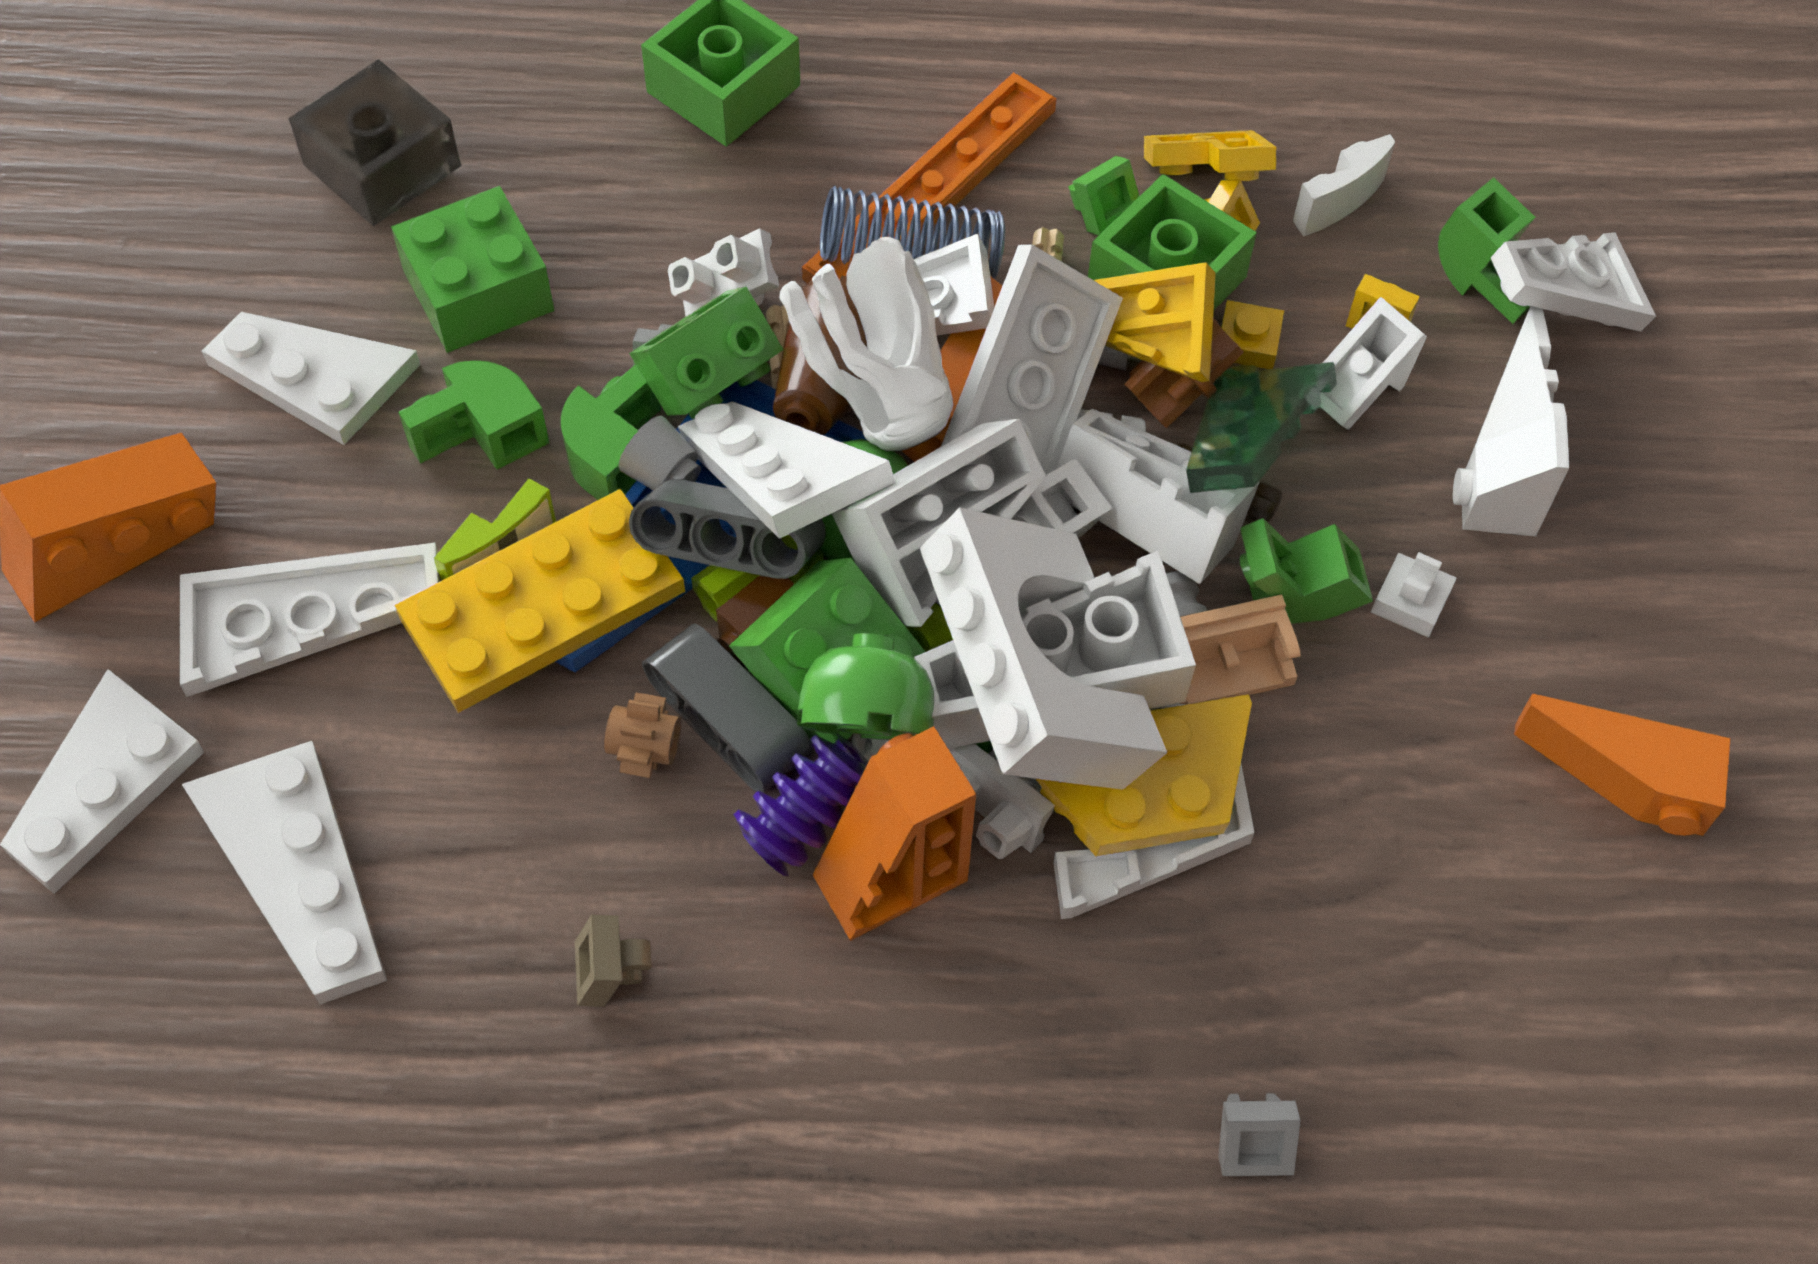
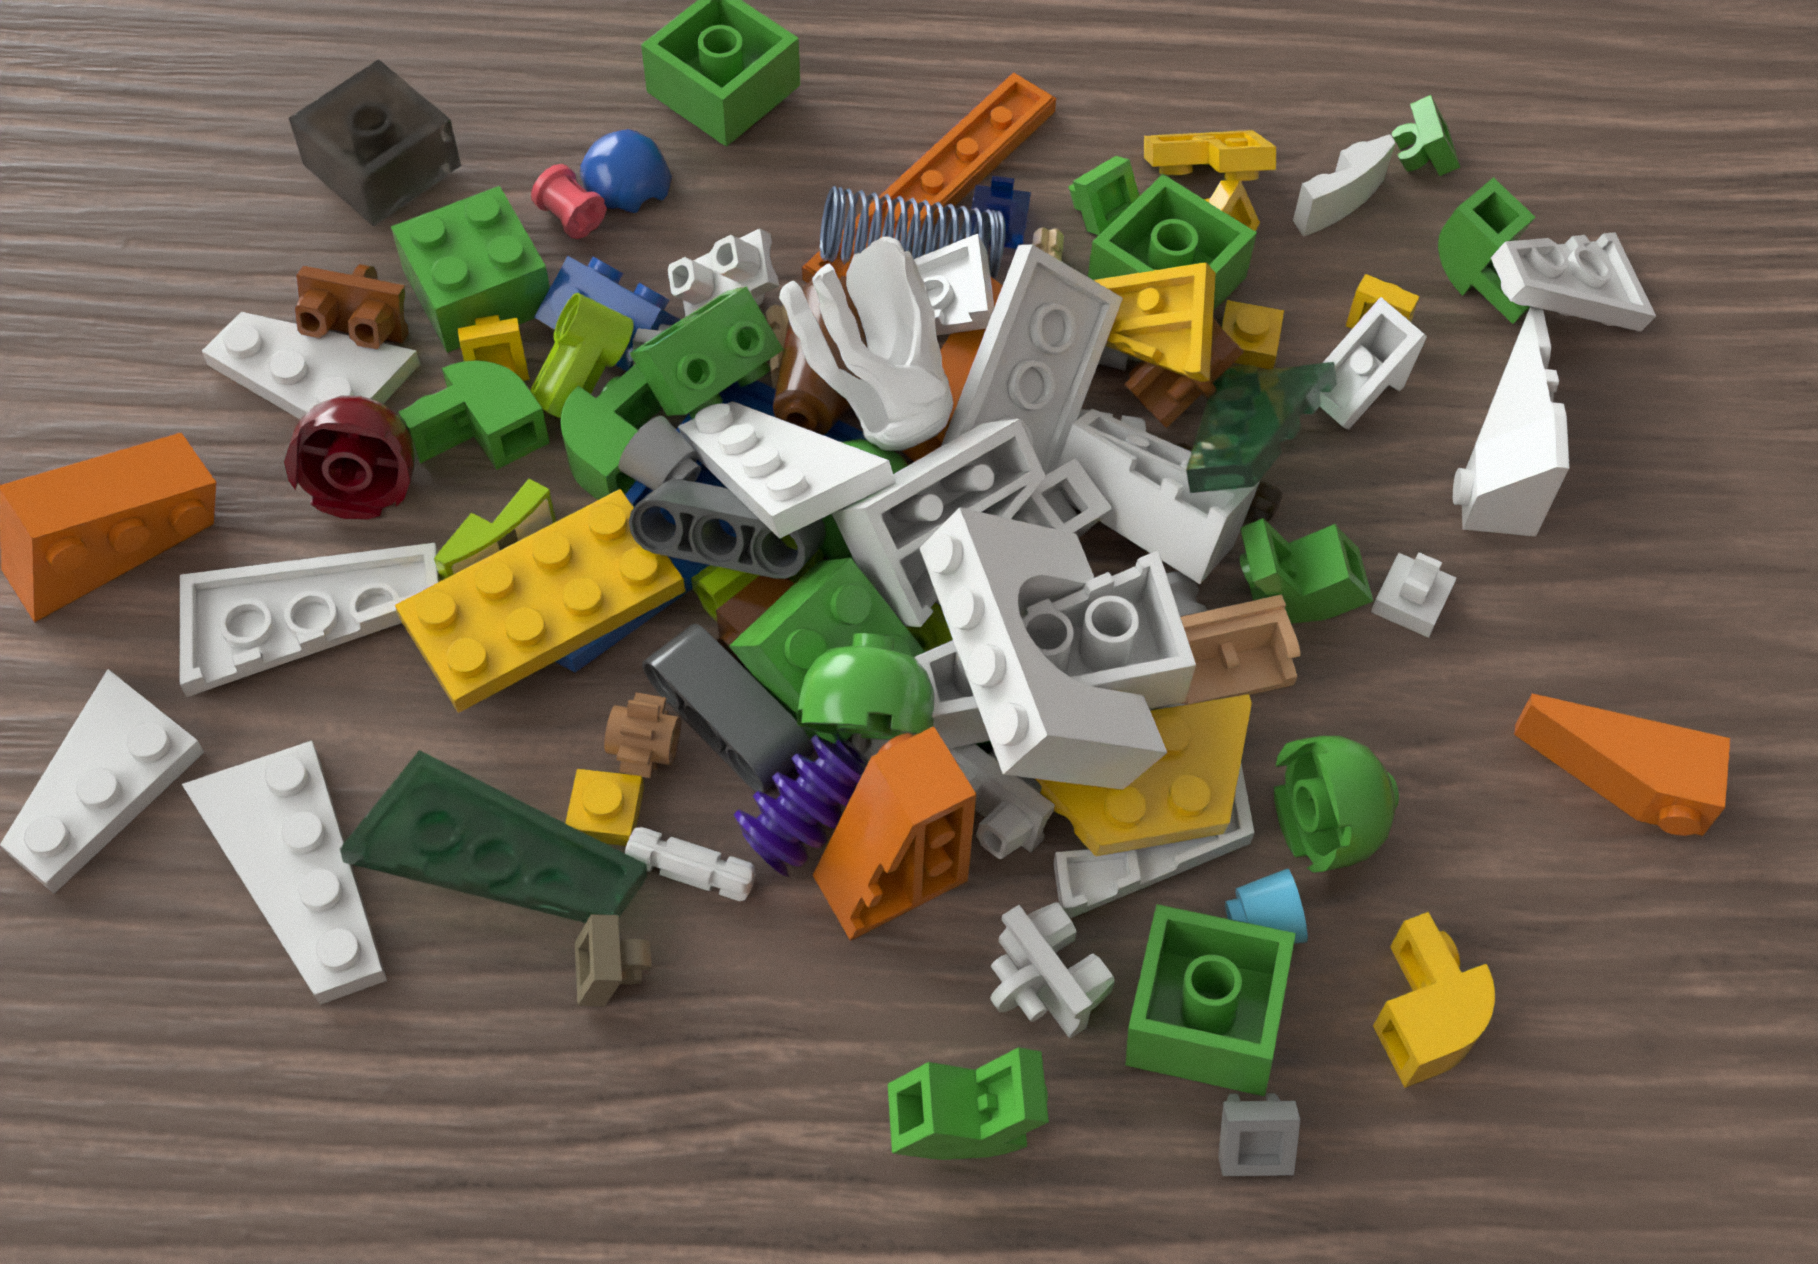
none -> dark red cylinder [284,395,415,520]
none -> dark orange hips [295,264,409,350]
none -> clear green wing [340,750,647,923]
none -> yellow tile [458,314,530,381]
none -> lime piece [530,293,634,419]
none -> coral bush [531,164,607,239]
none -> bracket [534,256,681,371]
none -> yellow plate [564,769,644,846]
none -> blue hair [580,129,672,213]
none -> white axle [625,827,756,901]
none -> bright green brick [888,1047,1049,1160]
none -> clear blue tile [971,176,1031,249]
none -> white hips [990,902,1115,1039]
none -> bright green brick [1125,904,1296,1096]
none -> medium azure hat [1225,868,1308,944]
none -> bright green cylinder [1274,736,1399,873]
none -> yellow brick [1373,912,1495,1088]
none -> bright green tile [1392,95,1461,176]

